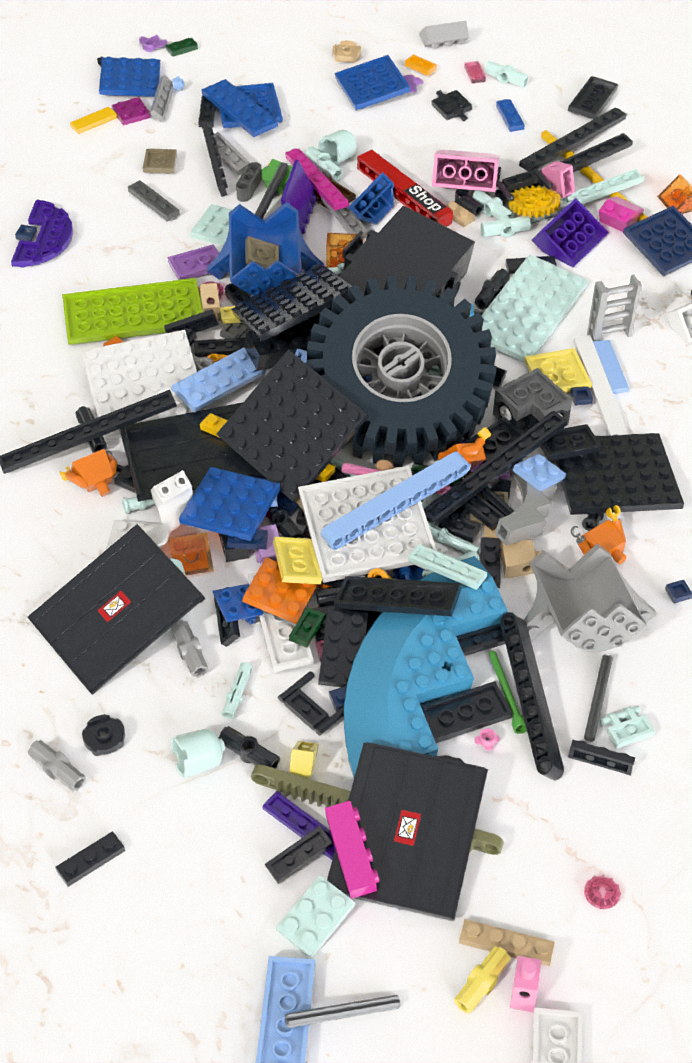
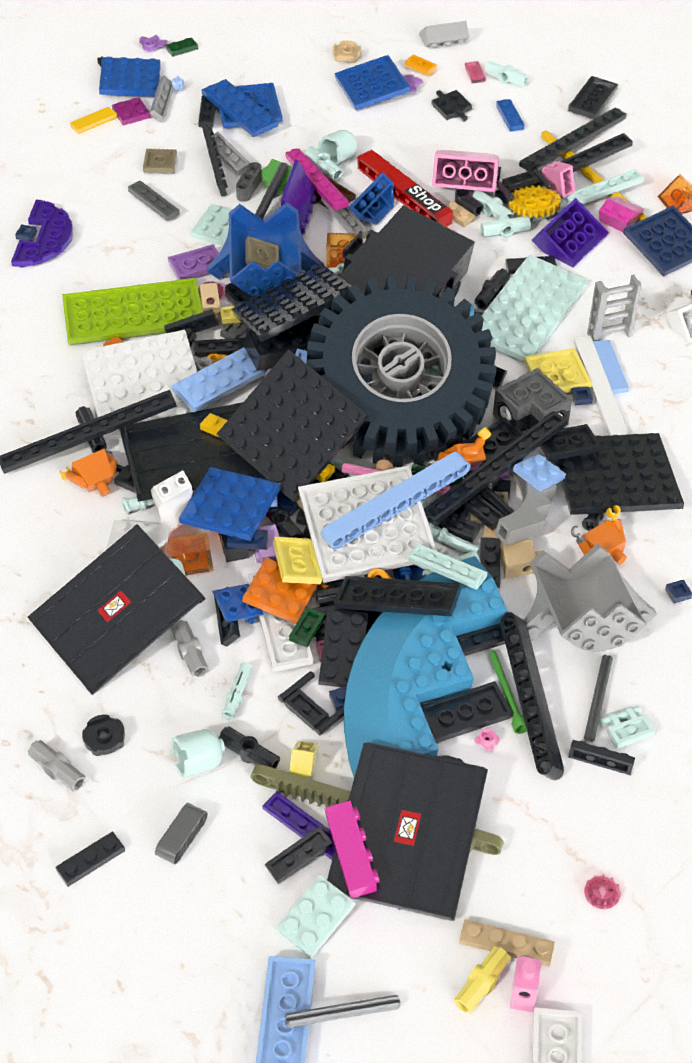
none -> dark grey beam [155,803,208,865]

